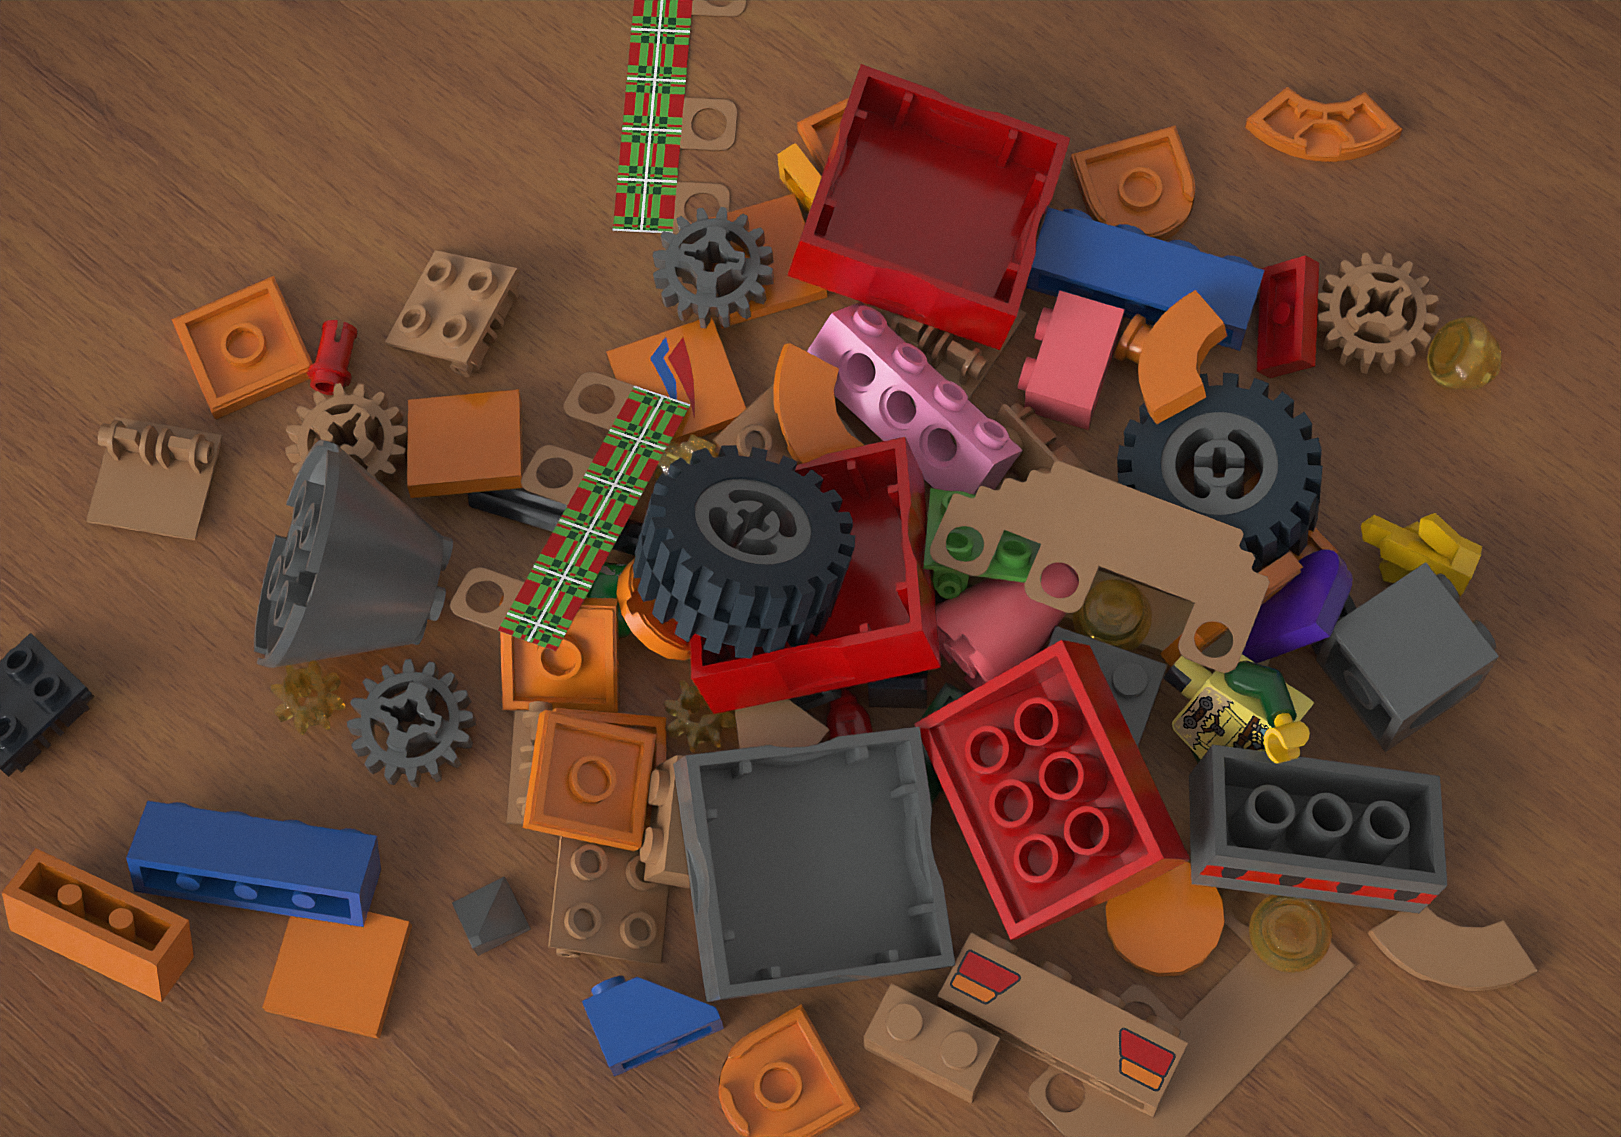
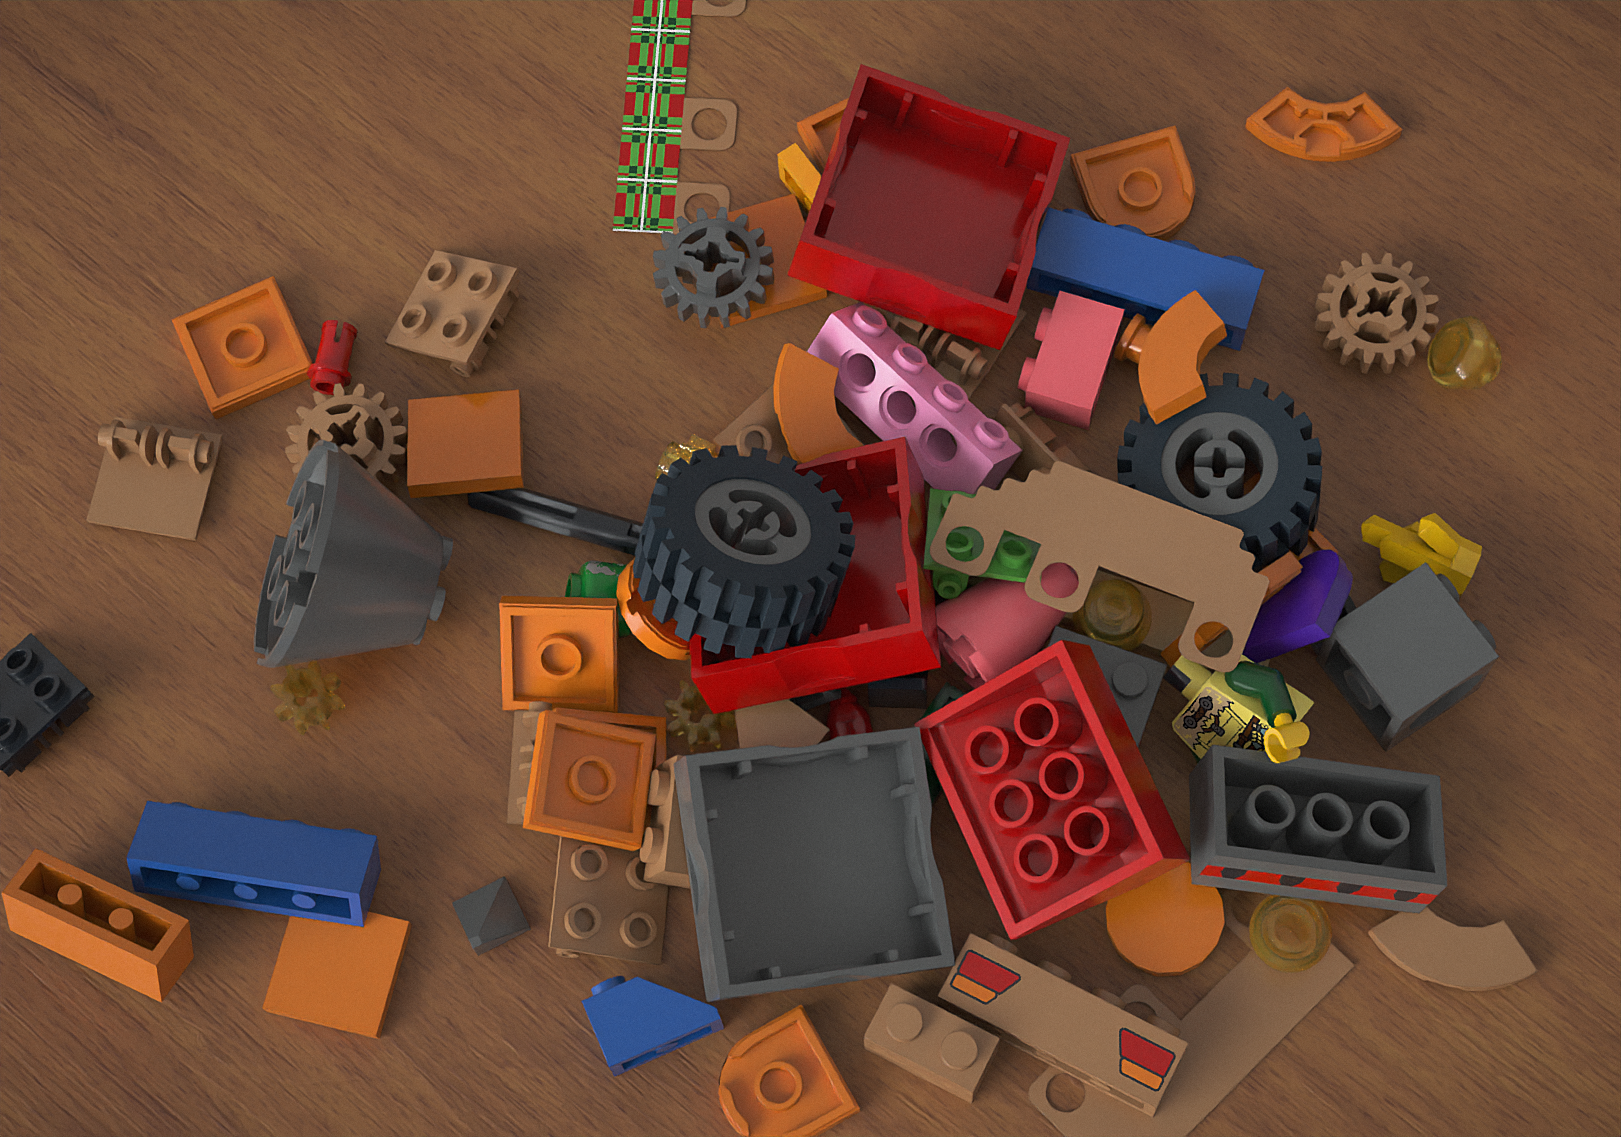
dark grey gear [347,659,476,788] -> none
piece [450,372,690,652] -> none
orange tile [606,317,746,448] -> none
red plate [1256,255,1320,378] -> none

